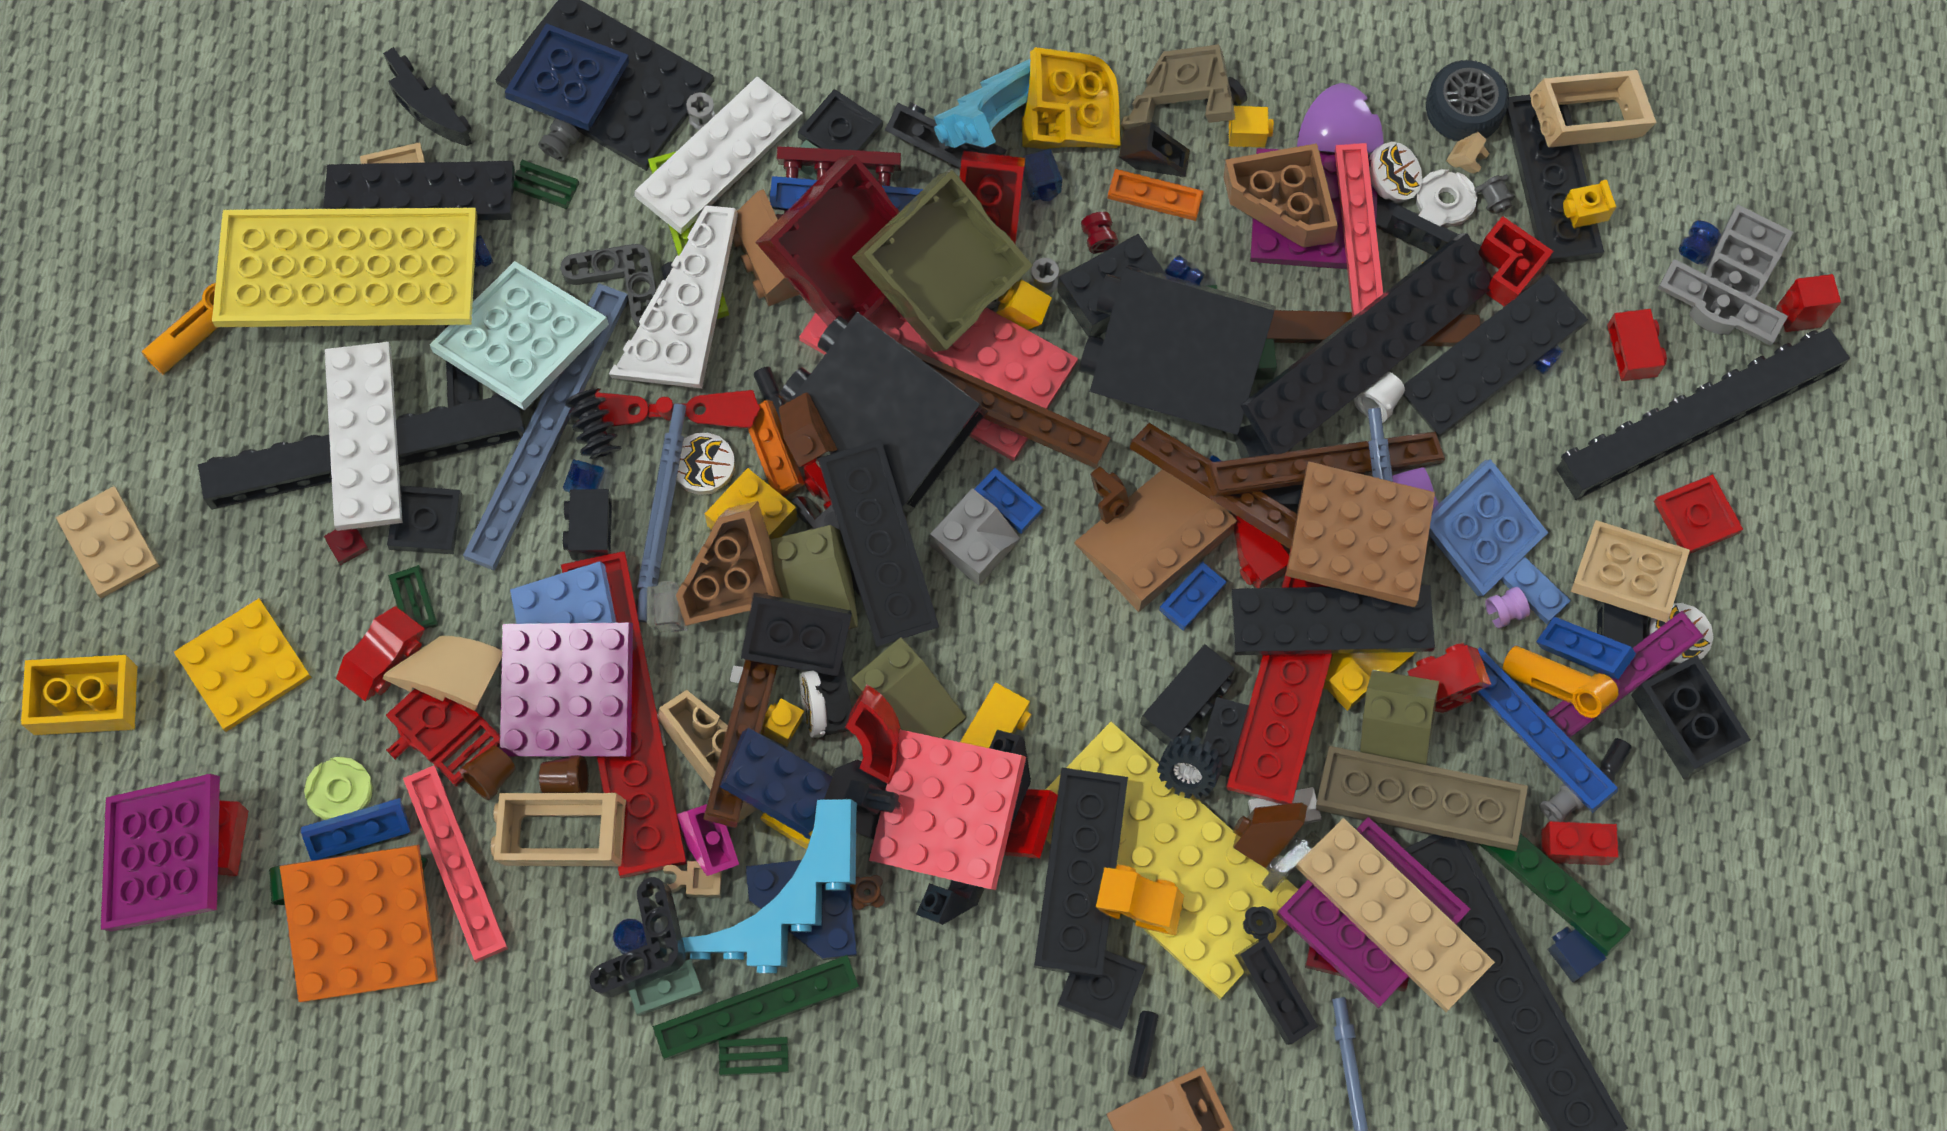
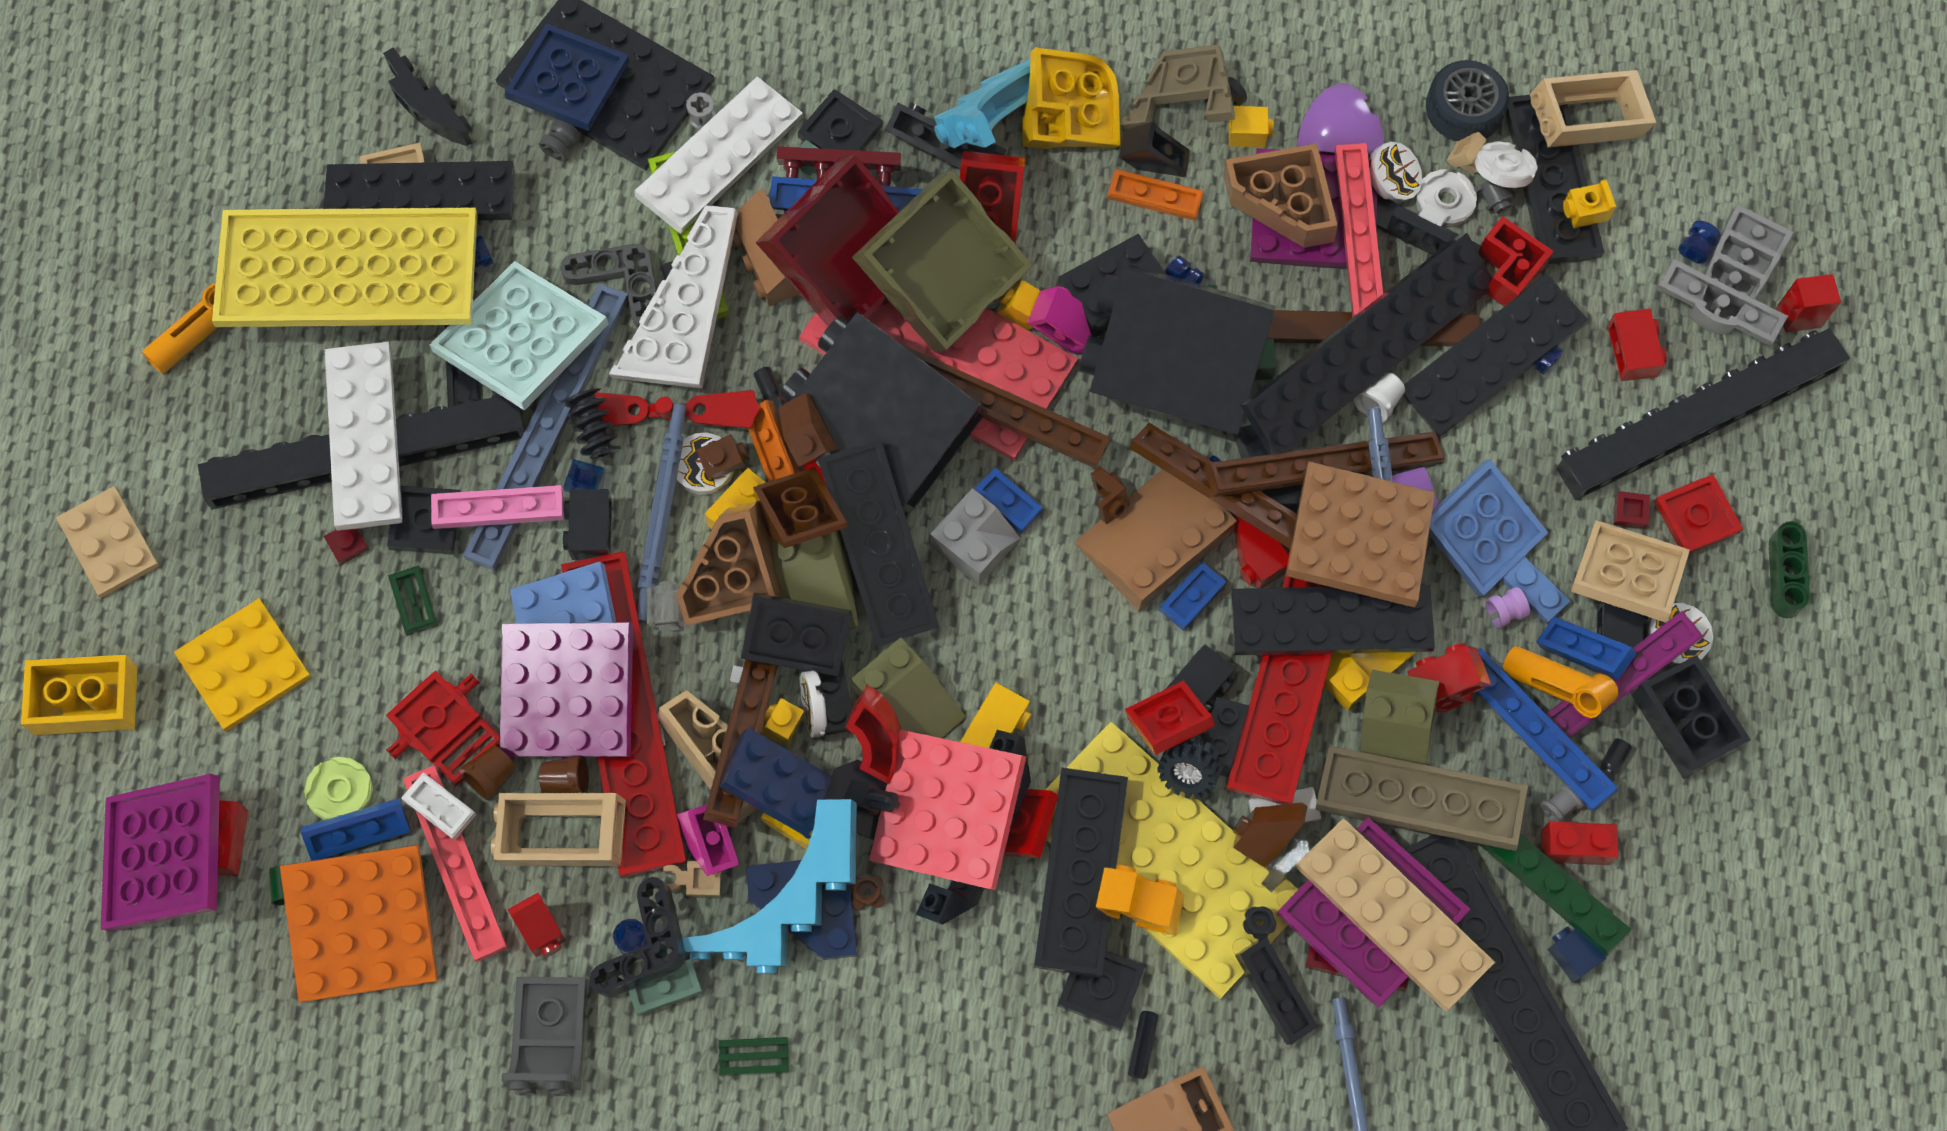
red brick [336,606,425,702] -> none
tan slope [383,636,502,711] -> none
dark green tile [514,159,579,209] -> none
dark green plate [652,955,859,1061] -> none
clear blue brick [1022,148,1063,201] -> none
light grey bush [1030,258,1059,294] -> none
dark red wheel [1081,212,1119,254] -> none
none -> white plate [401,772,476,841]
none -> bright pink plate [431,485,564,529]
none -> dark grey bracket [501,977,587,1096]
none -> red slope [507,893,566,958]
none -> reddish brown bracket [696,434,750,481]
none -> reddish brown slope [753,467,848,548]
none -> dark pink slope [1027,286,1091,354]
none -> red plate [1125,680,1215,755]
none -> white tile [1475,142,1538,188]
none -> dark red plate [1613,491,1650,529]
none -> dark green beam [1769,521,1810,619]

